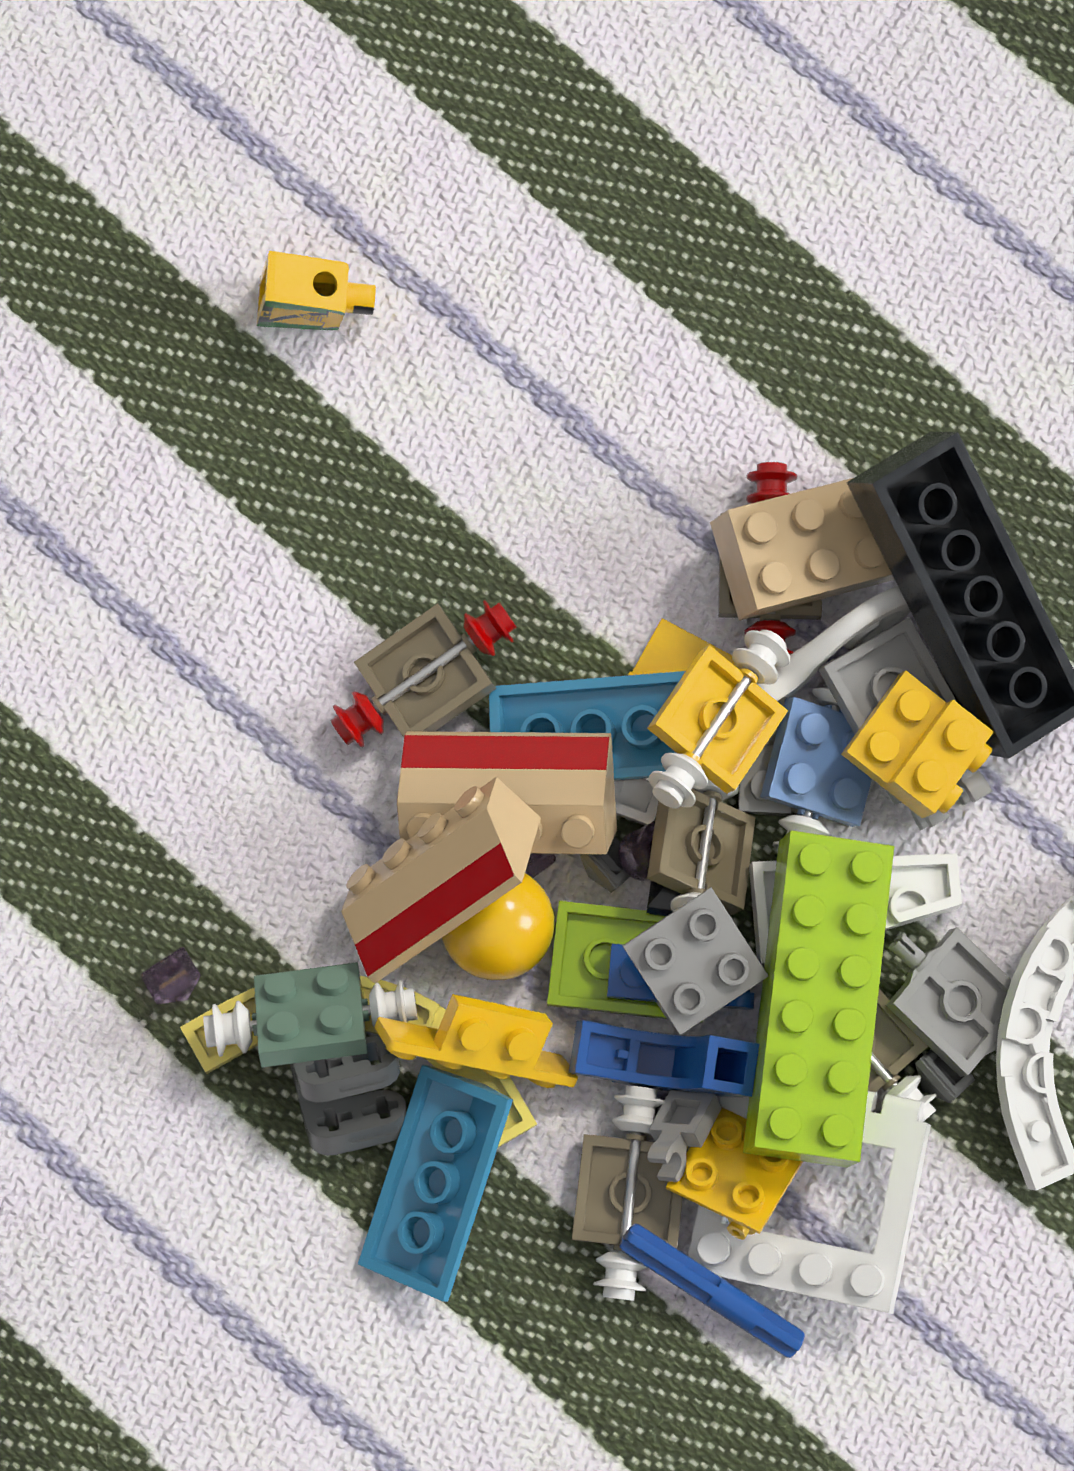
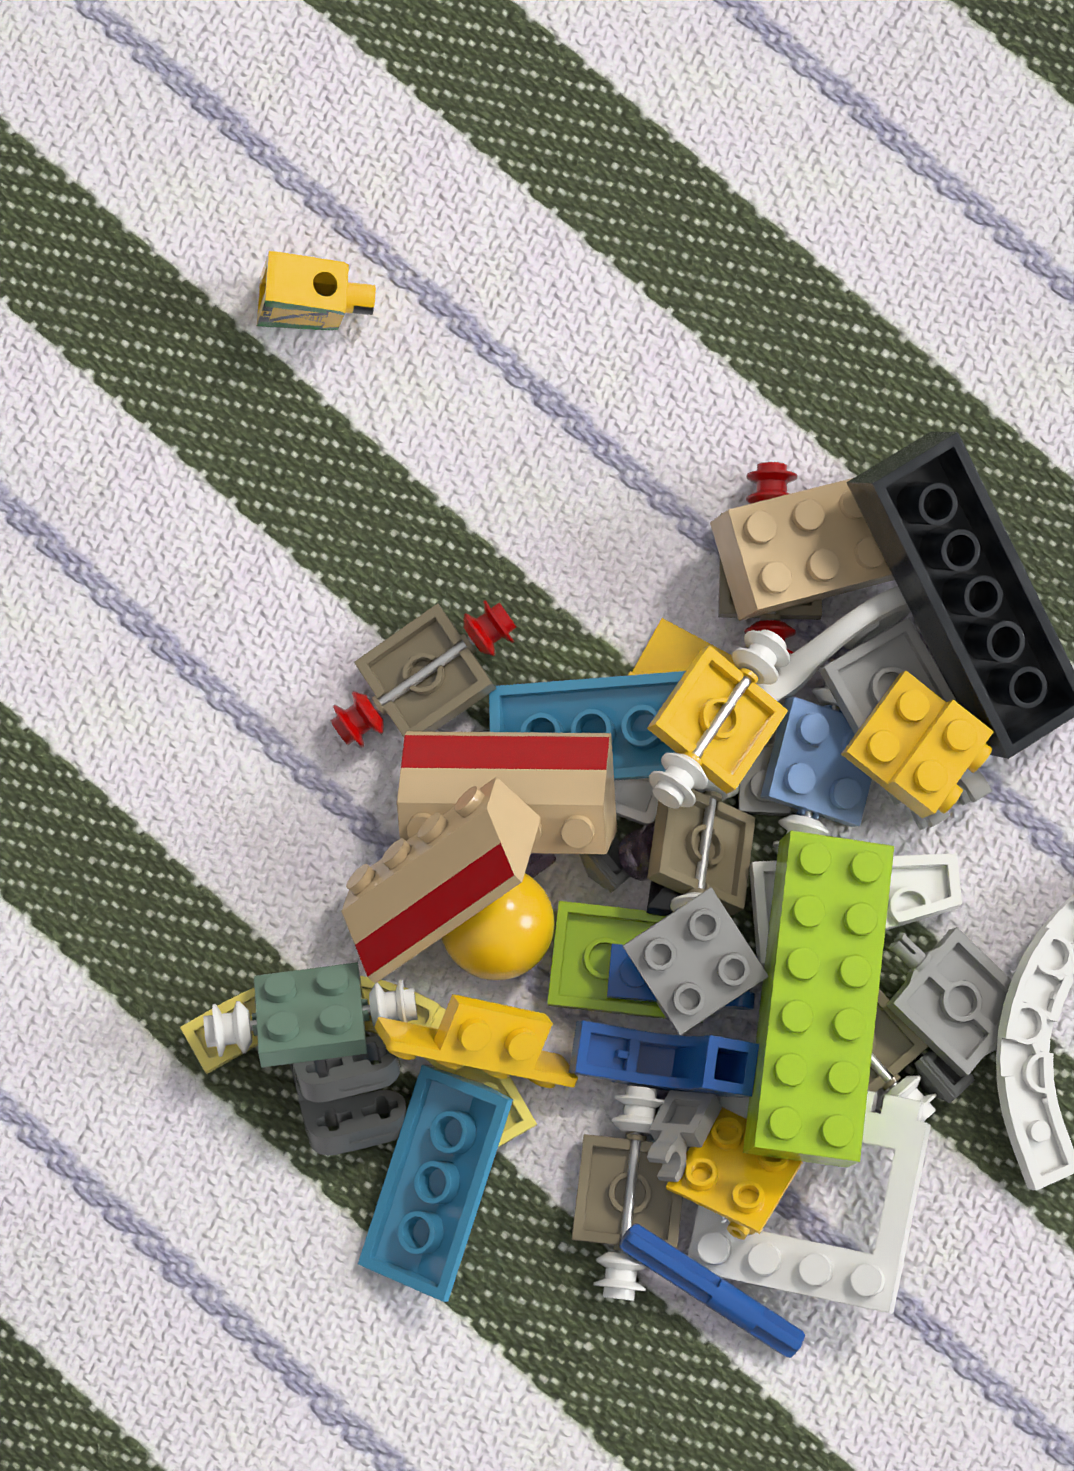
clear purple slope [140,947,201,1005] -> none

